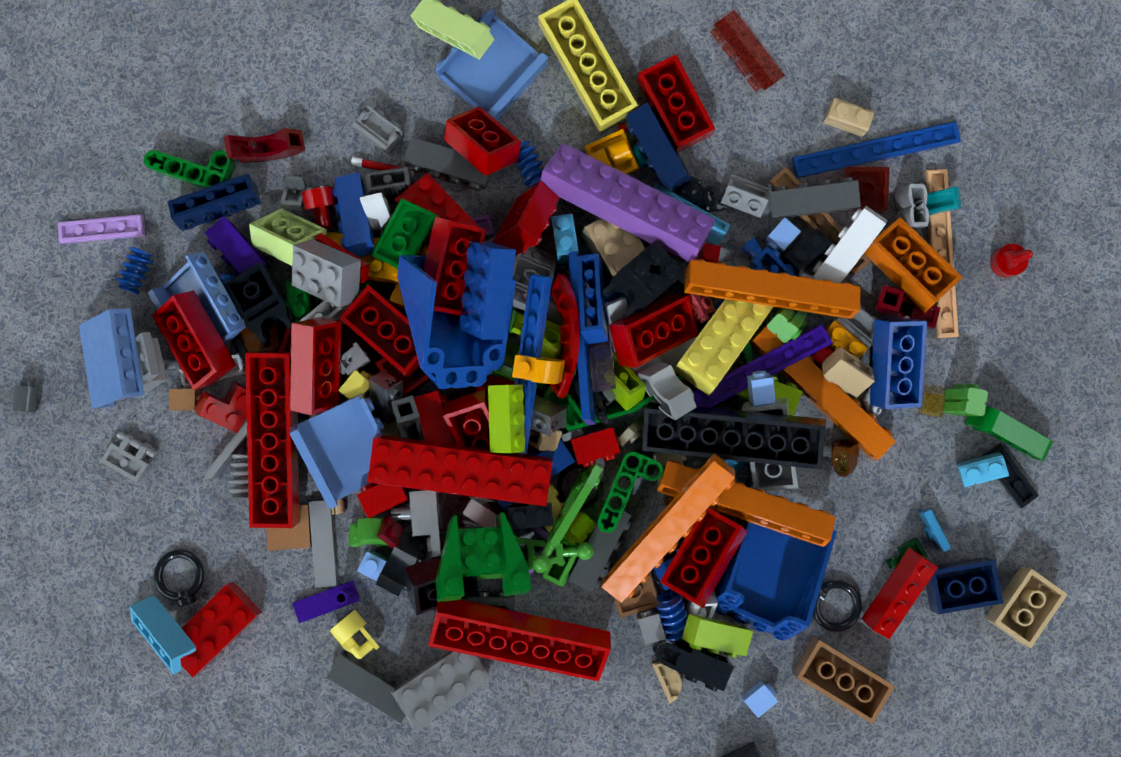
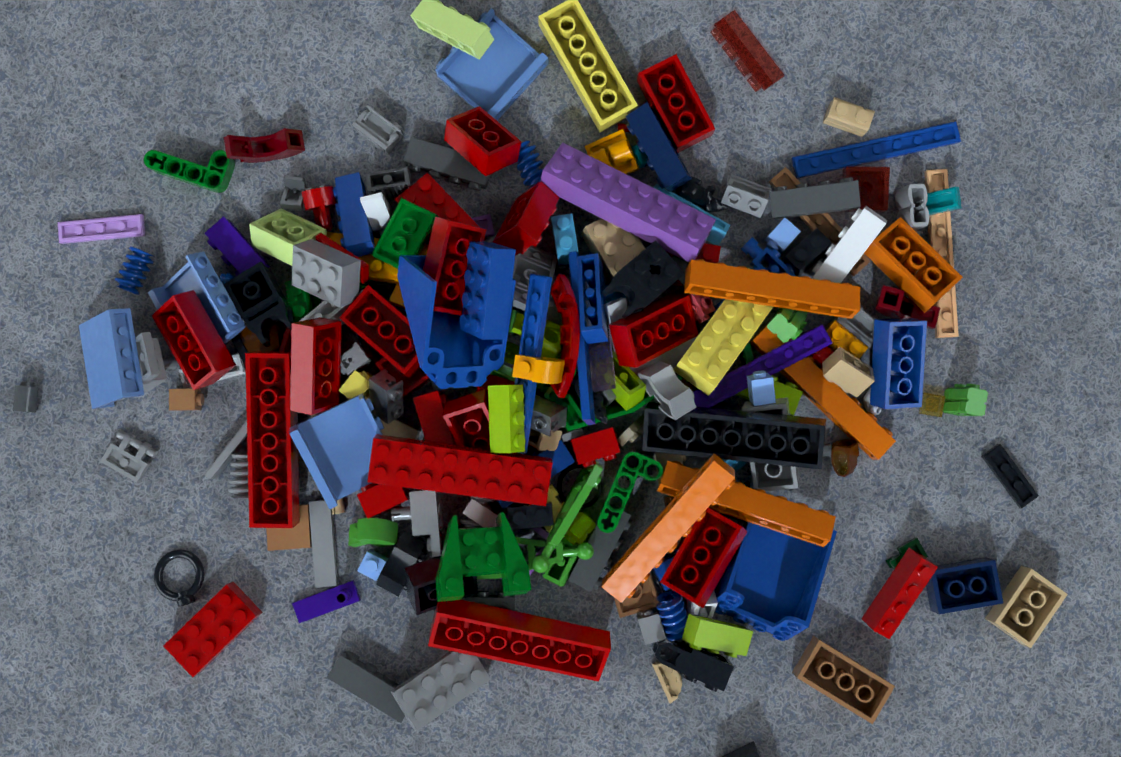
medium azure panel [130,595,196,675] -> none
dark blue brick [167,173,262,231] -> none
red brick [194,381,247,433] -> none
light yellow piece [330,609,379,659] -> none
red bar [351,157,415,178] -> none
dark red plate [377,516,405,548] -> none
dark grey arch [391,395,425,441] -> none
light blue brick [741,680,778,718] -> none
black piece [813,580,862,632] -> none
dark azure plate [918,508,951,552] -> none
medium azure brick [956,452,1009,487] -> none
green beam [964,406,1053,462] -> none
red piece [990,244,1033,278] -> none

